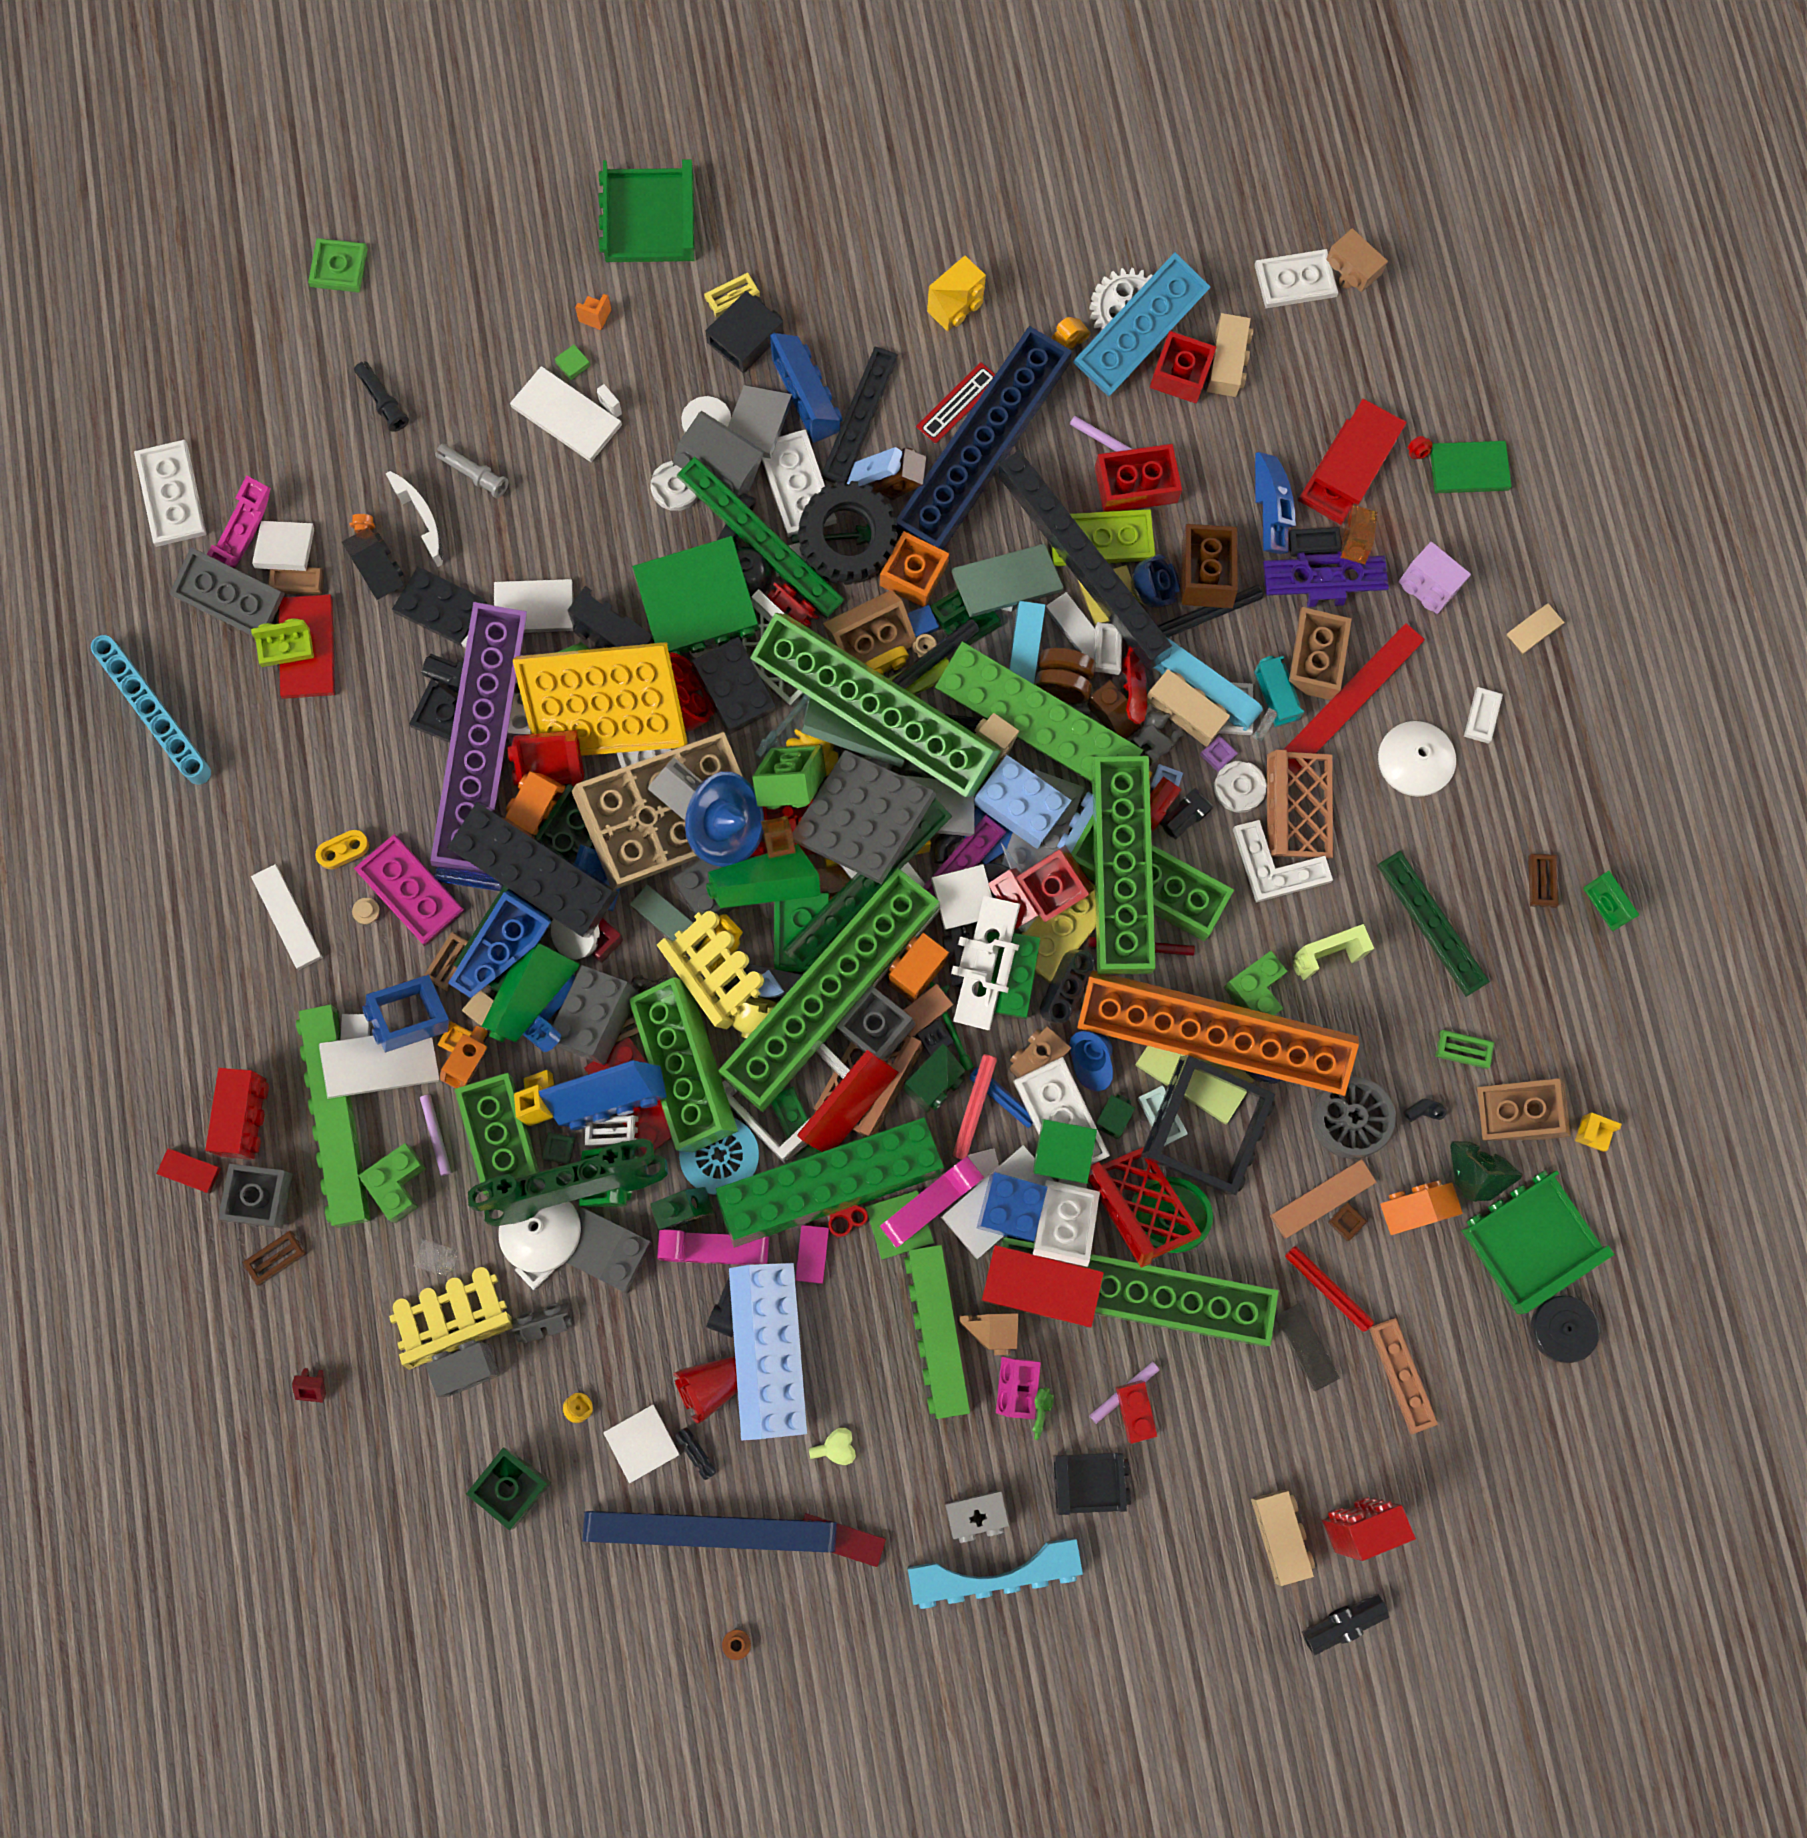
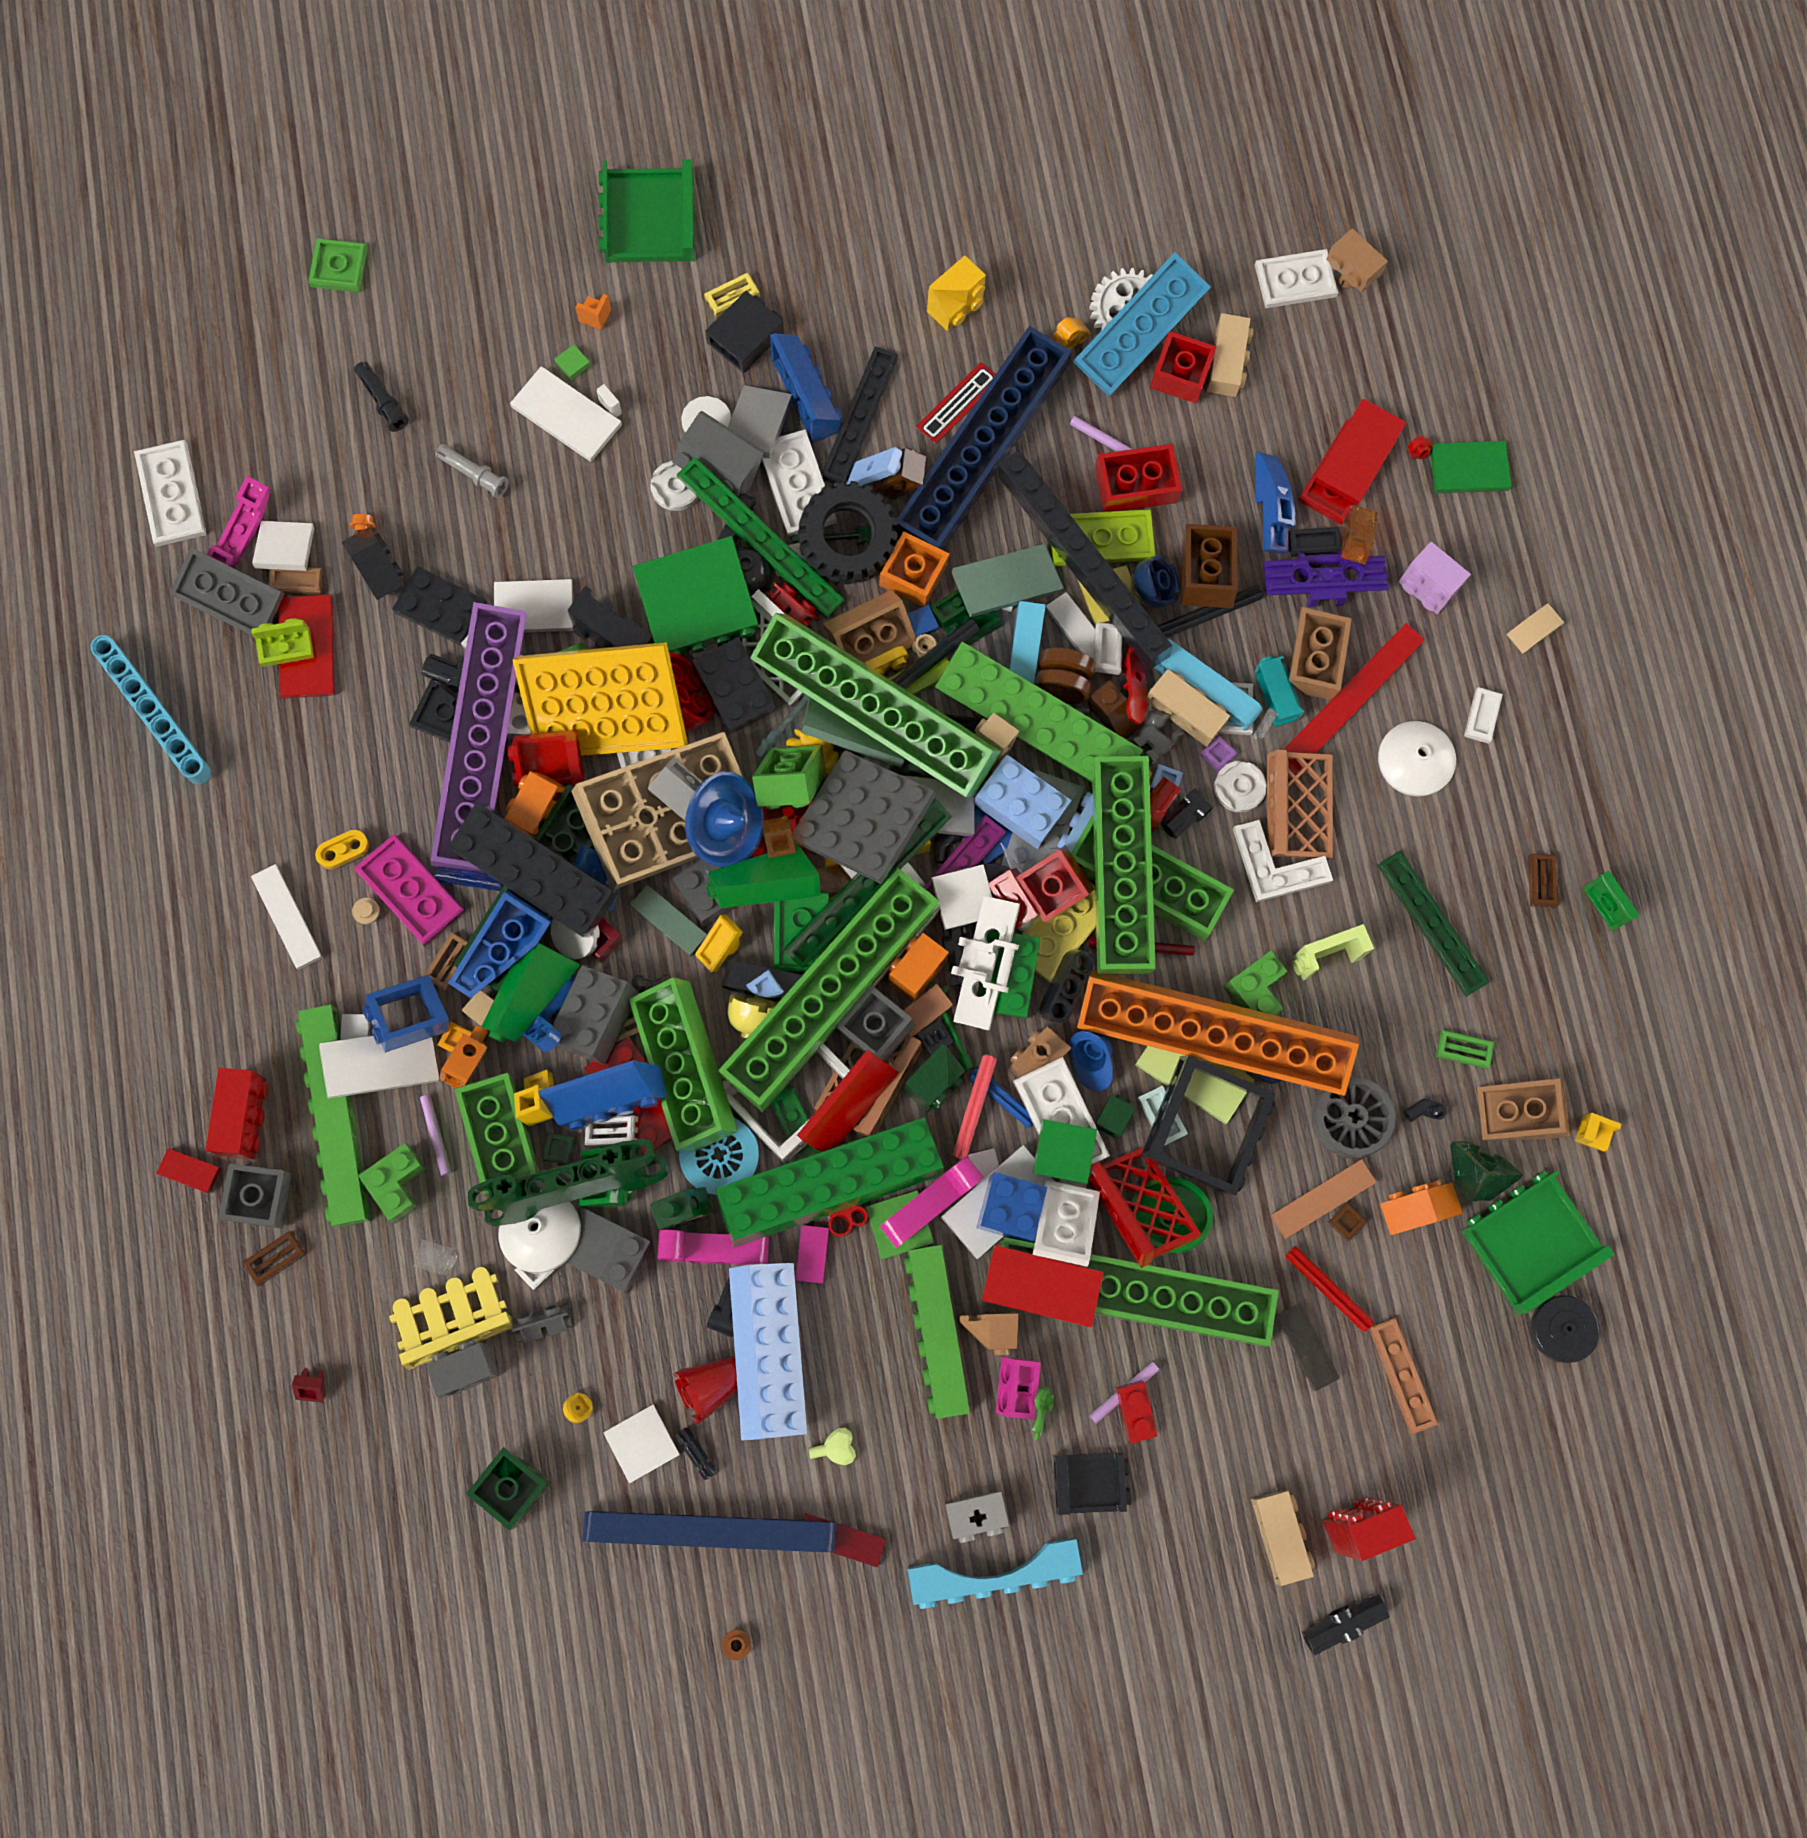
white slope [386,471,443,567] -> none
light yellow fence [657,911,764,1029] -> none

